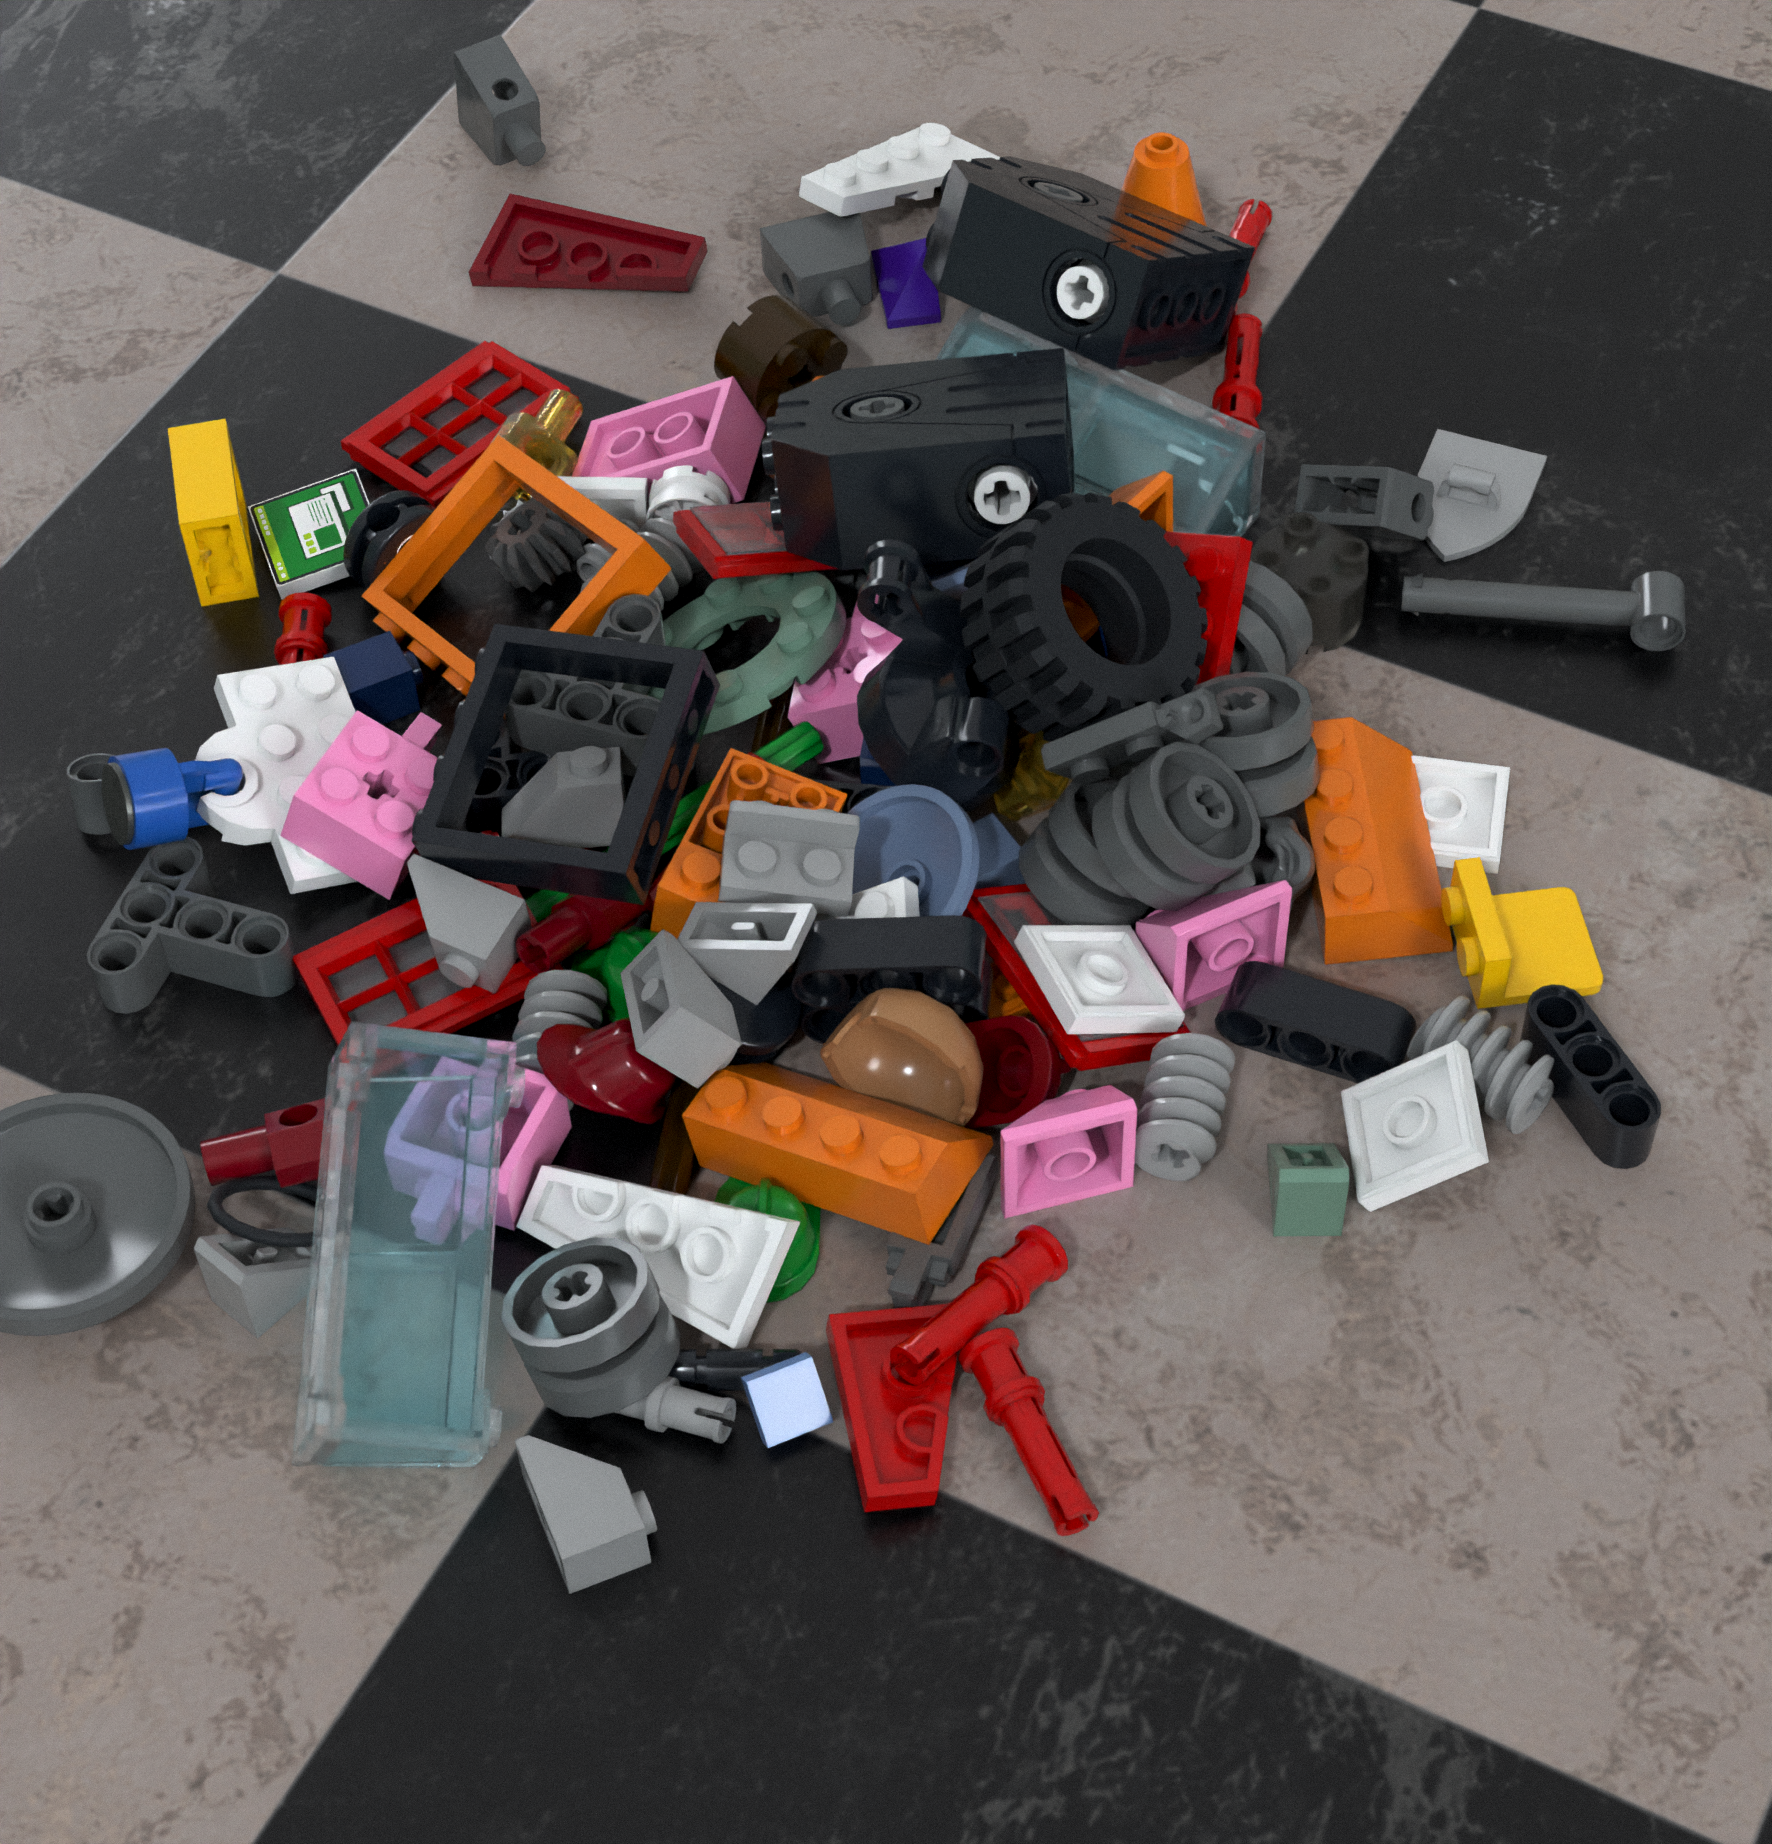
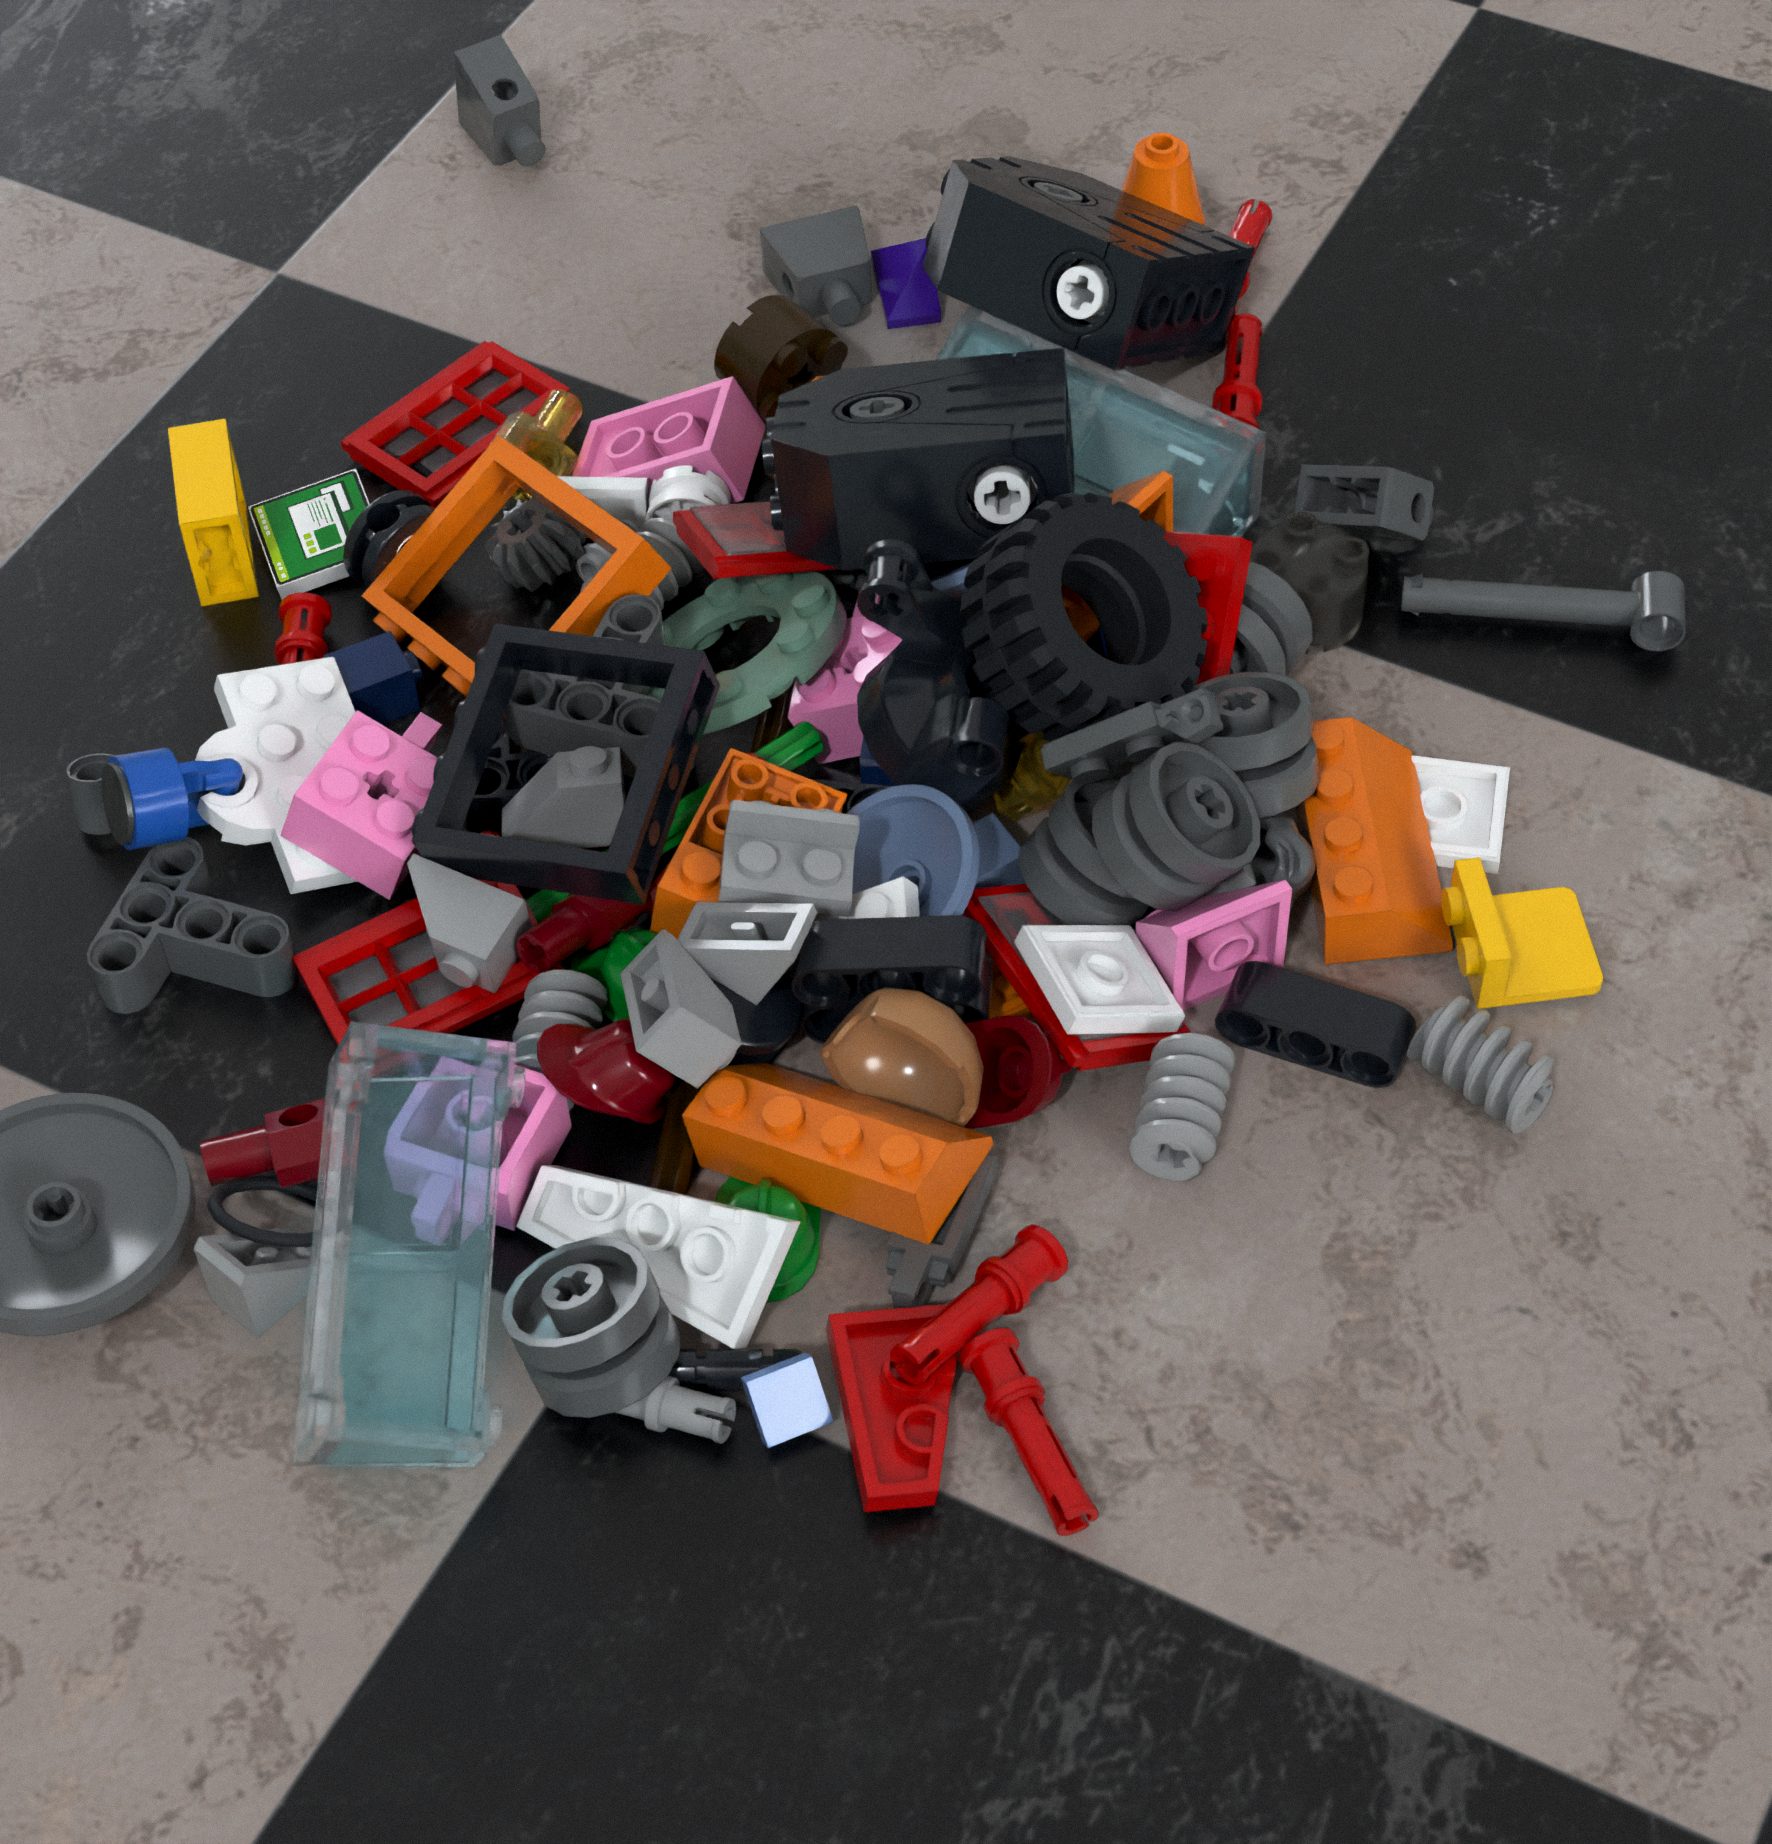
dark red wing [468,193,708,291] -> none
light grey slope [515,1435,657,1594] -> none
white wing [799,123,1000,217] -> none
bright pink slope [1001,1085,1137,1219] -> none
sand green slope [1267,1143,1349,1237] -> none
white tile [1341,1040,1489,1212] -> none
light grey shield [1417,429,1547,562] -> none
black beam [1520,984,1661,1169] -> none

